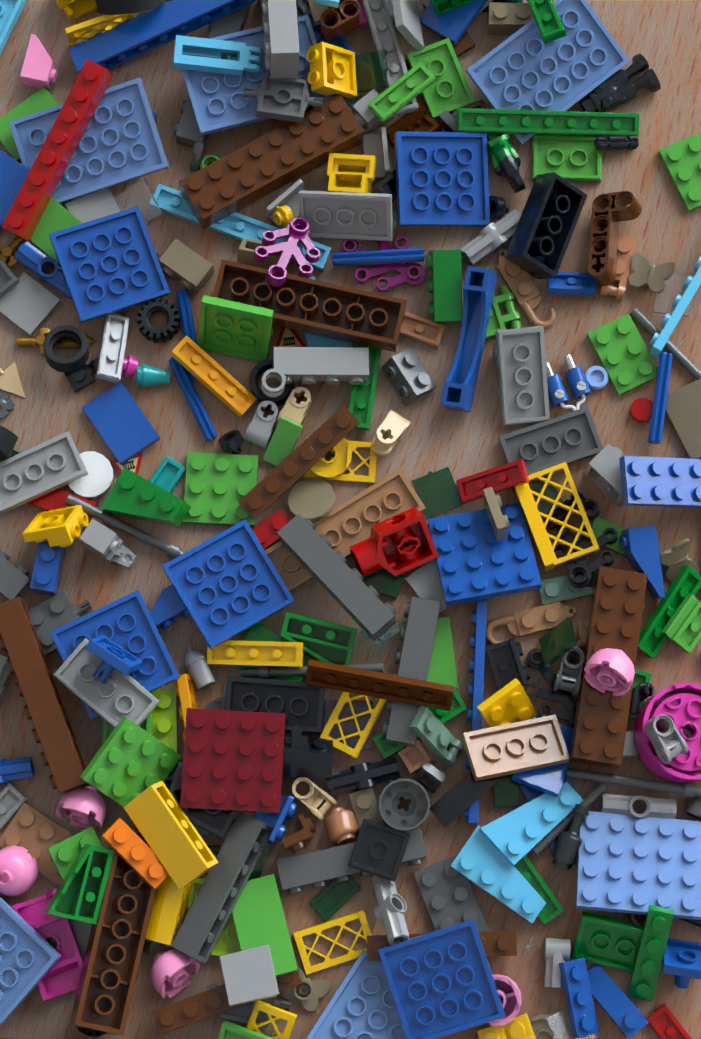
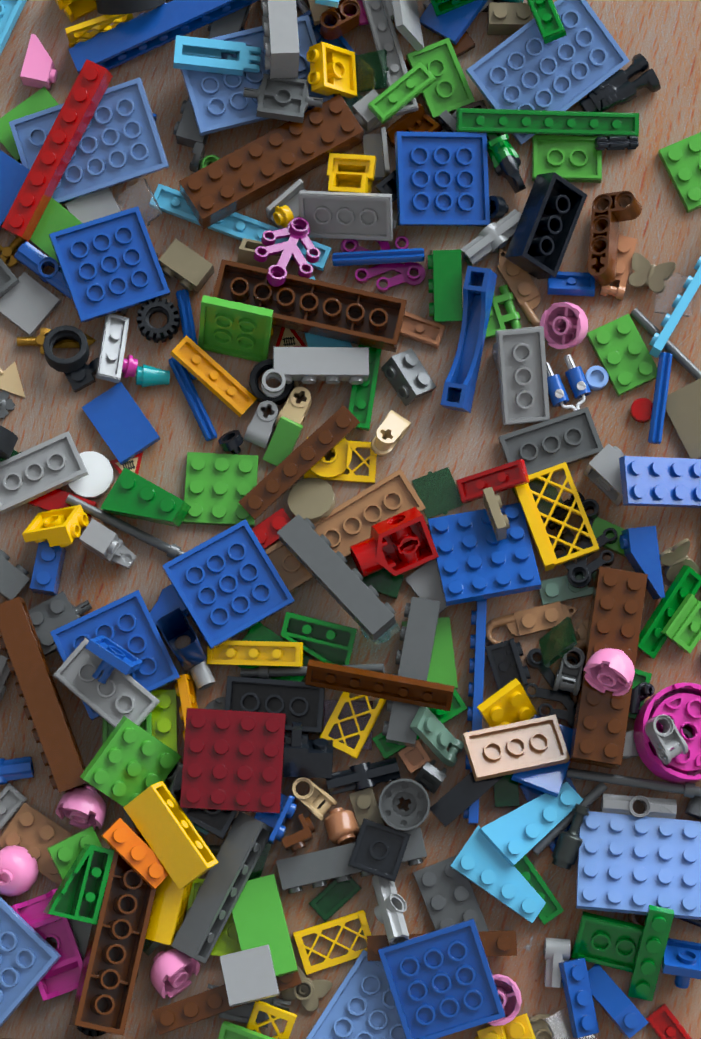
teal tile [150,456,186,493] -> none
none -> dark blue piece [157,607,207,671]
none -> bright pink cylinder [540,302,588,349]

